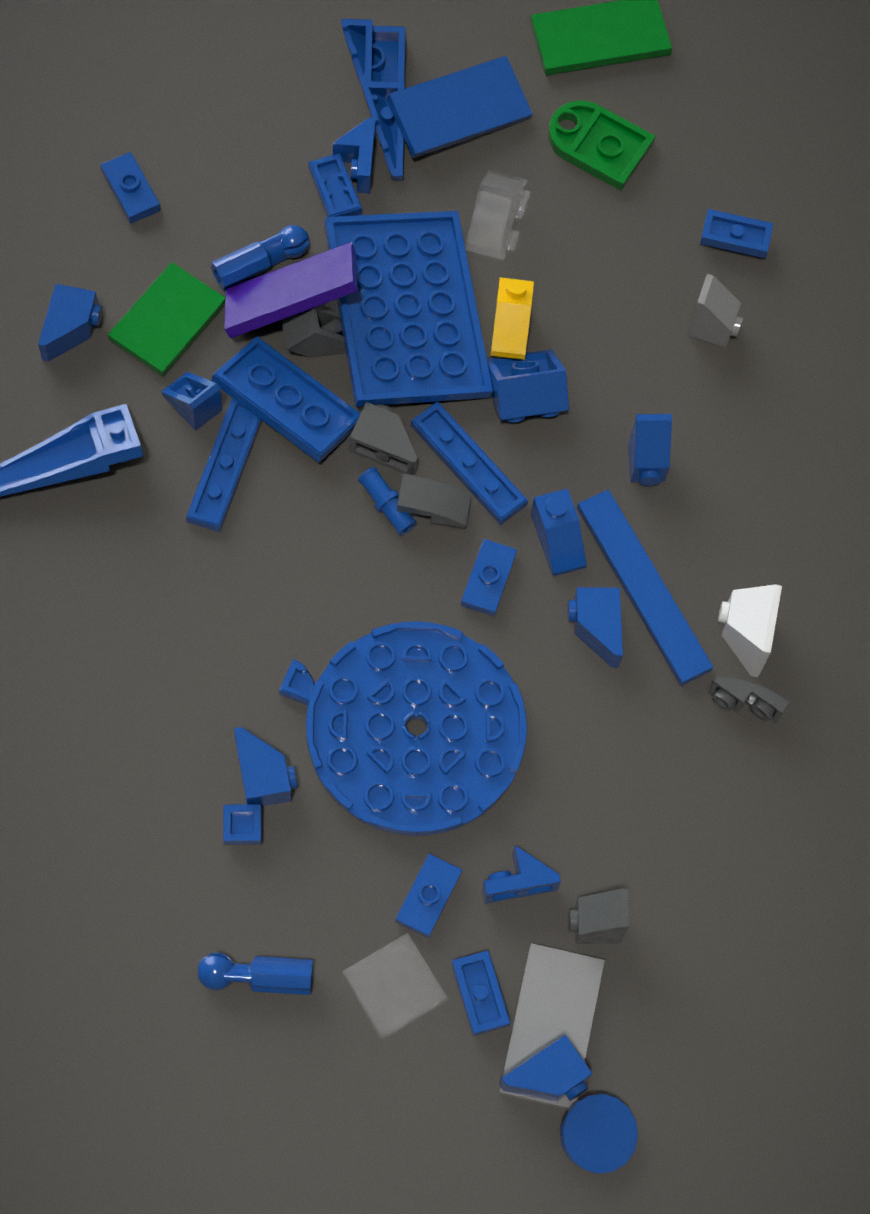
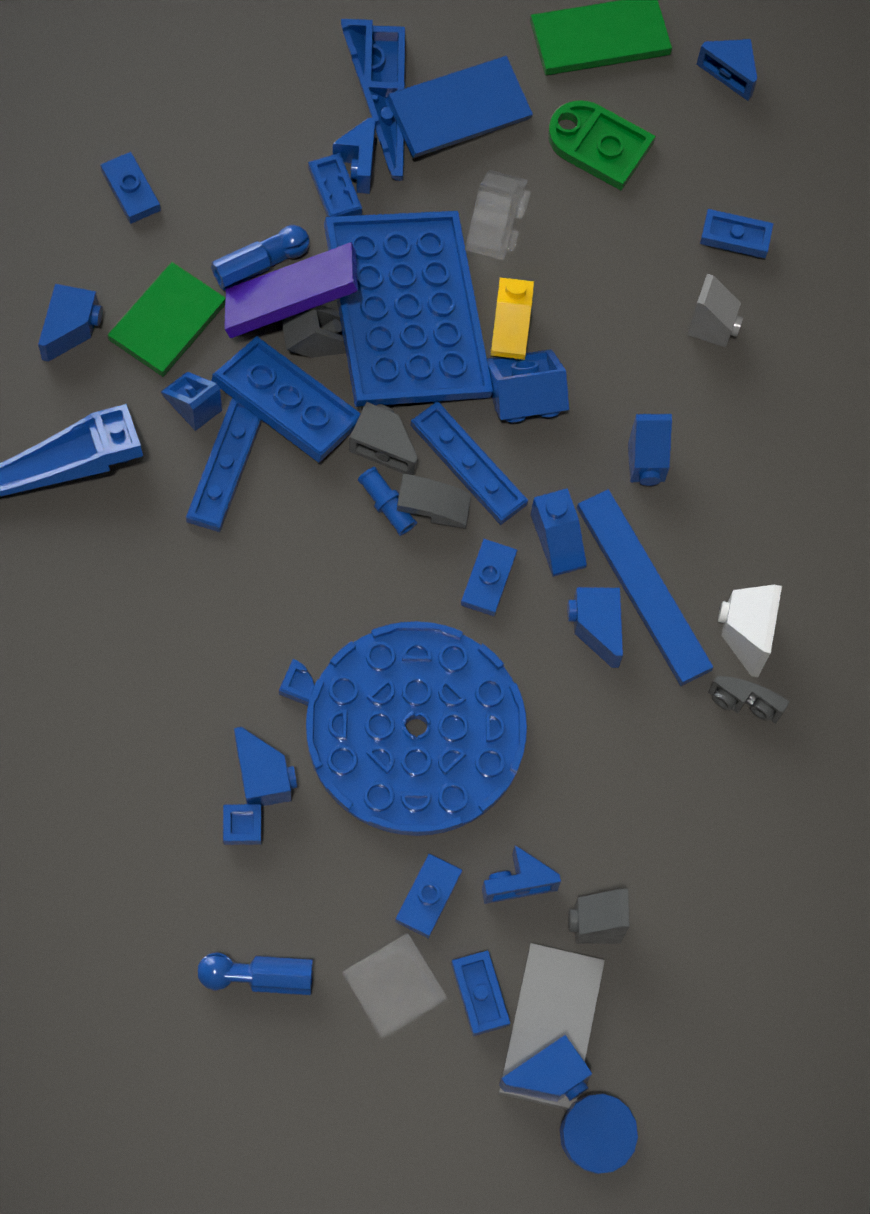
none -> blue slope [696,39,757,101]

